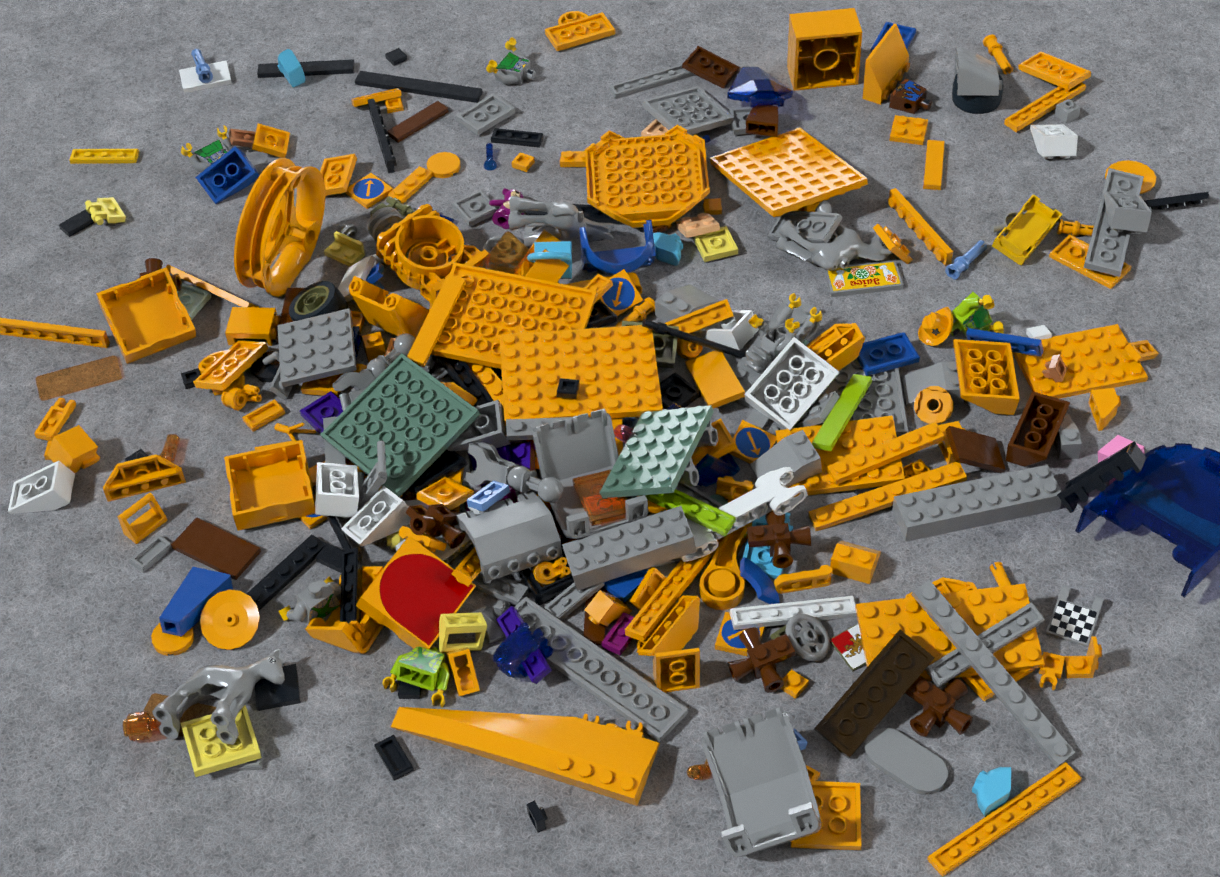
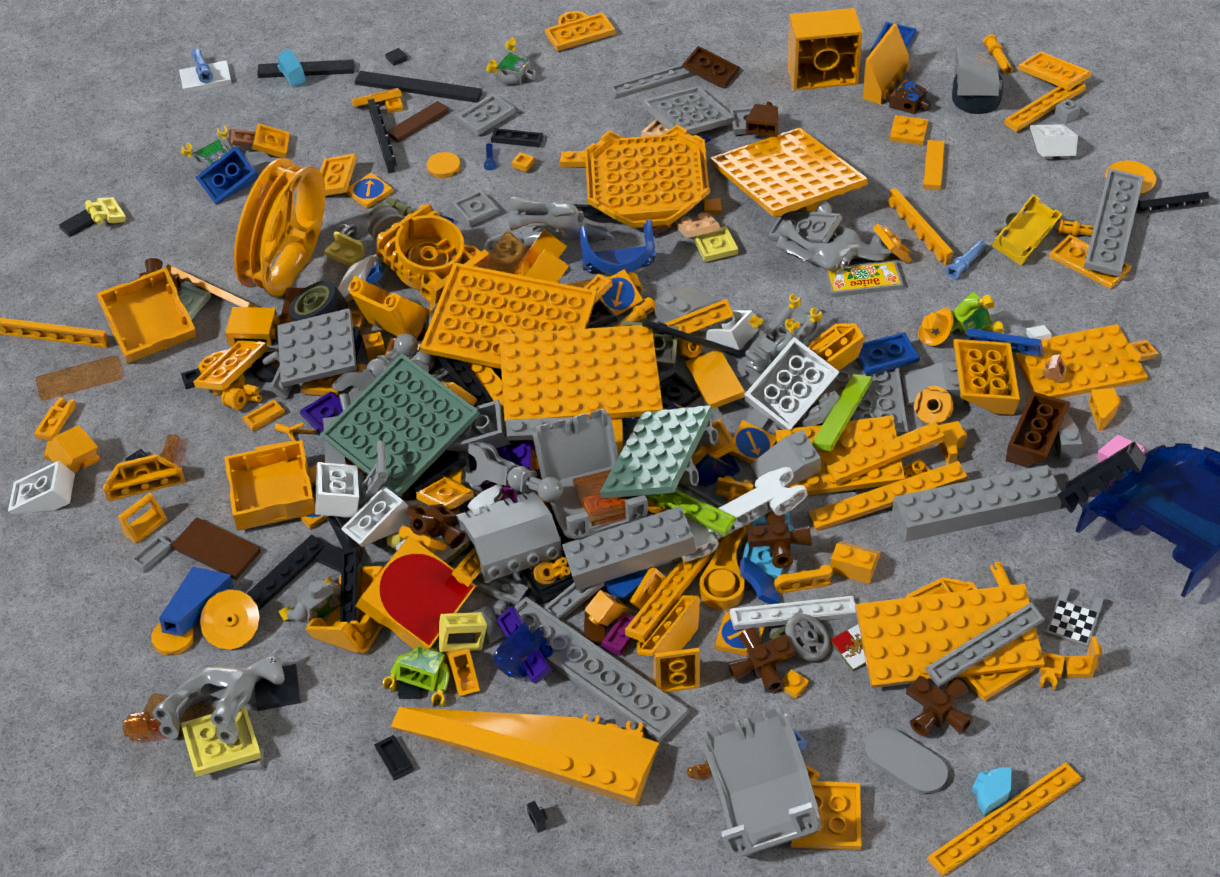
yellow tile [69,149,139,164] -> none
light orange plate [387,166,433,204] -> none
light orange tile [407,274,466,367] -> none
medium blue plate [467,480,510,511] -> none
magenta piece [489,188,526,229] -> none
medium azure tile [527,241,572,279] -> none
black tile [557,378,580,399] -> none
clear pink tile [613,425,633,444] -> none
medium azure piece [653,232,683,266] -> none
clear blue windscreen [727,67,793,107] -> none
dark brown plate [814,630,935,759] -> none
light grey plate [911,580,1076,767] -> none
reddish brown tile [945,426,1006,473] -> none
light grey slope [1104,192,1152,234] -> none

